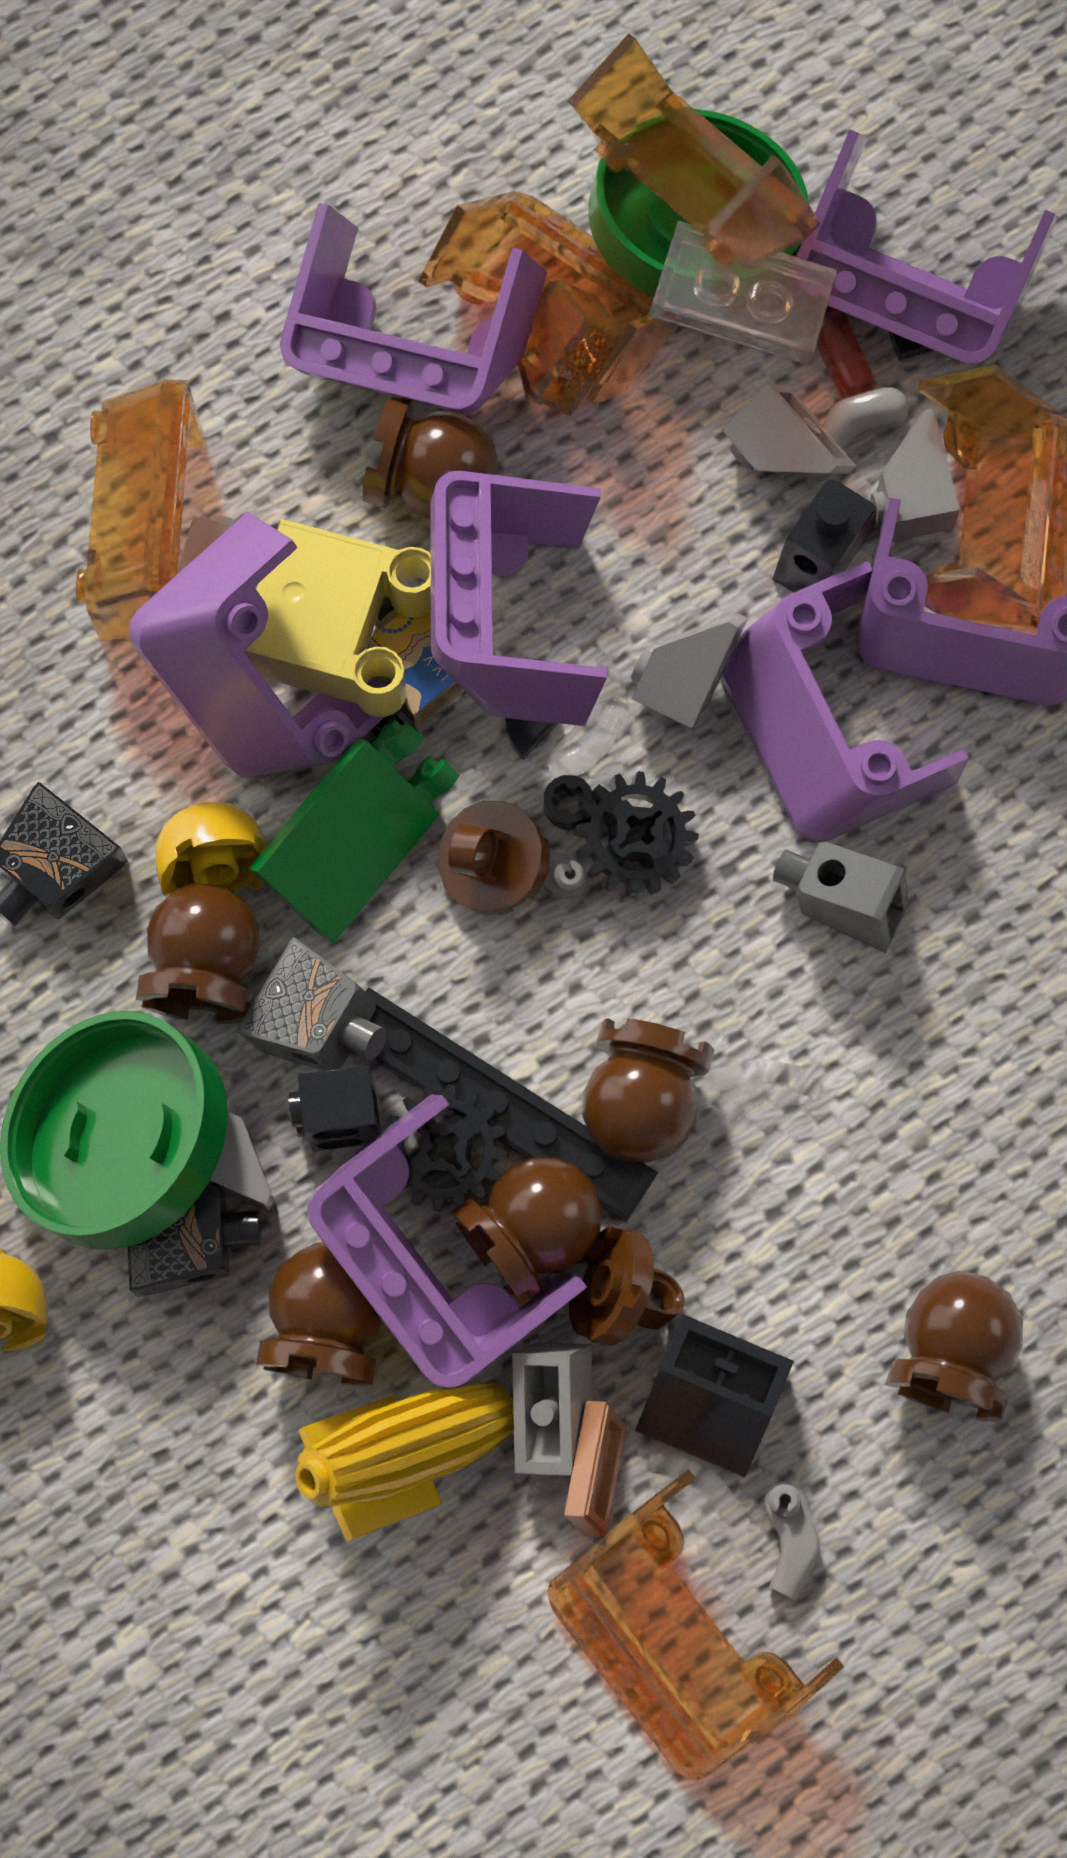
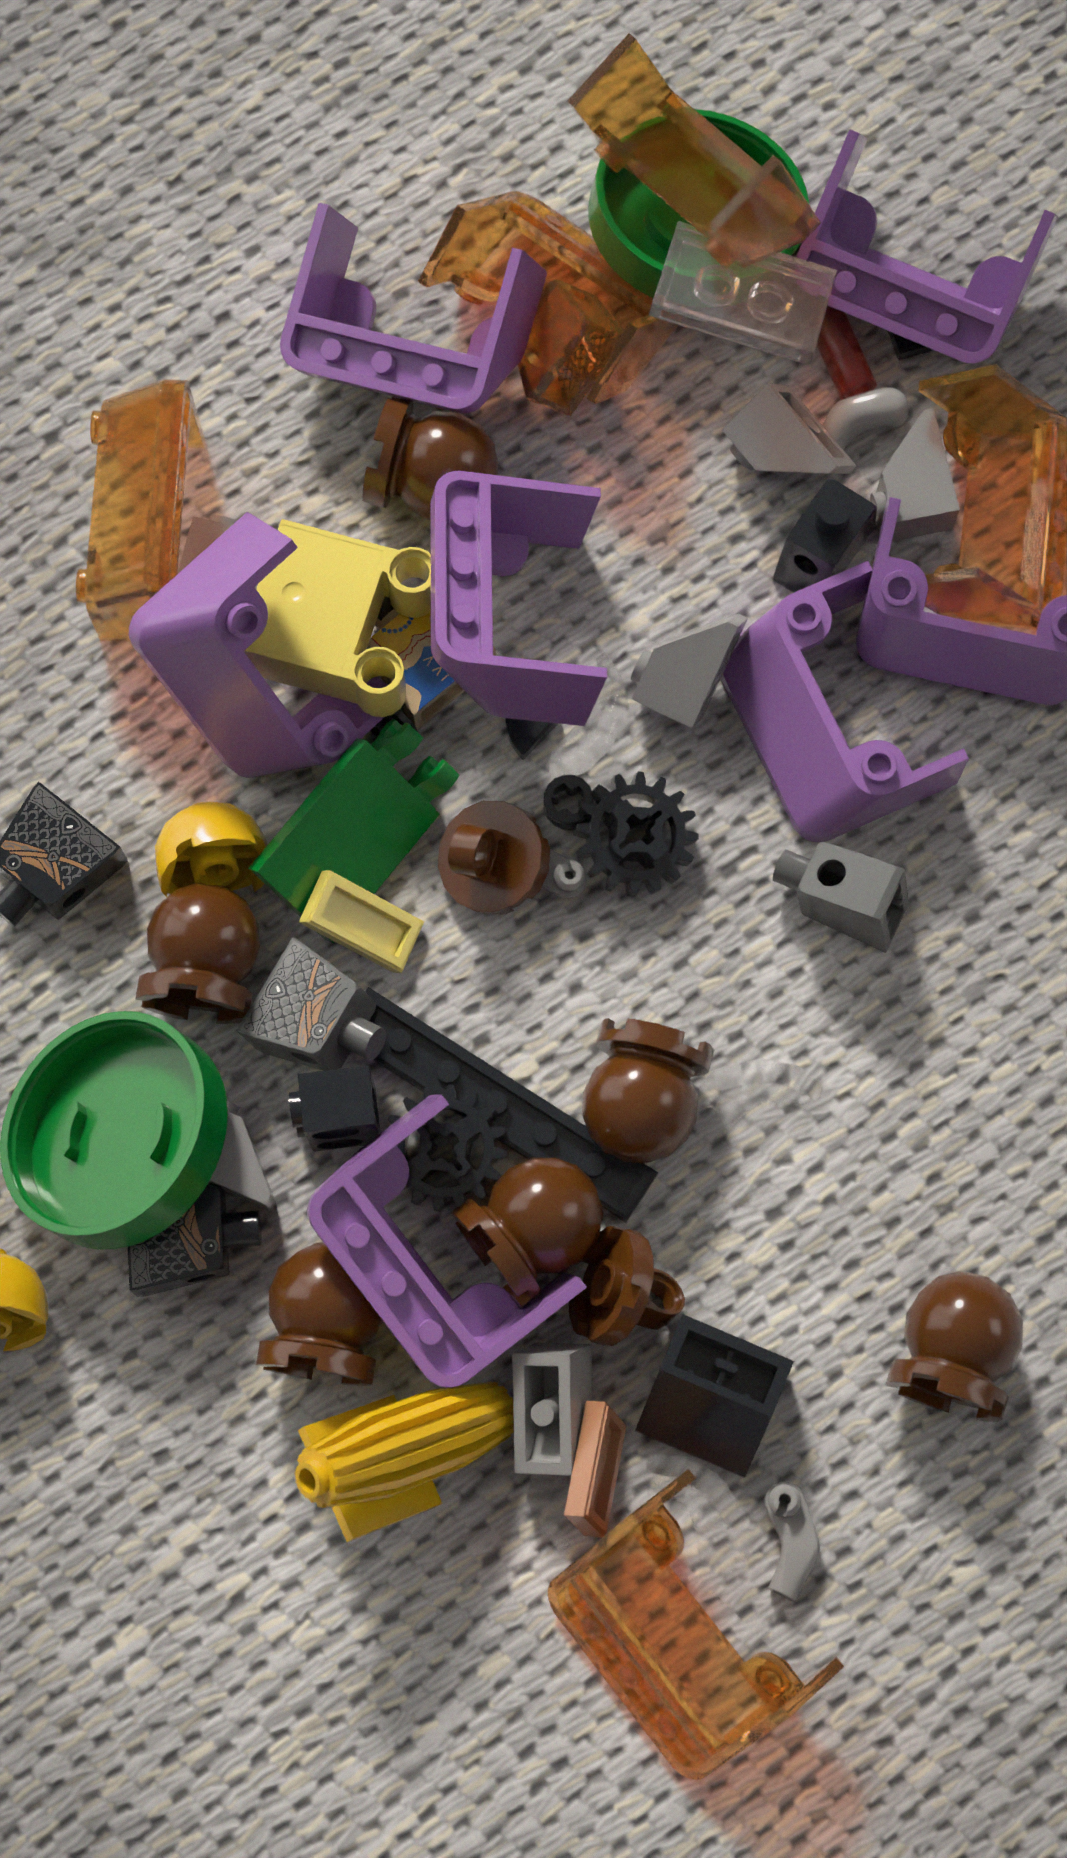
none -> light yellow tile [299,870,424,973]

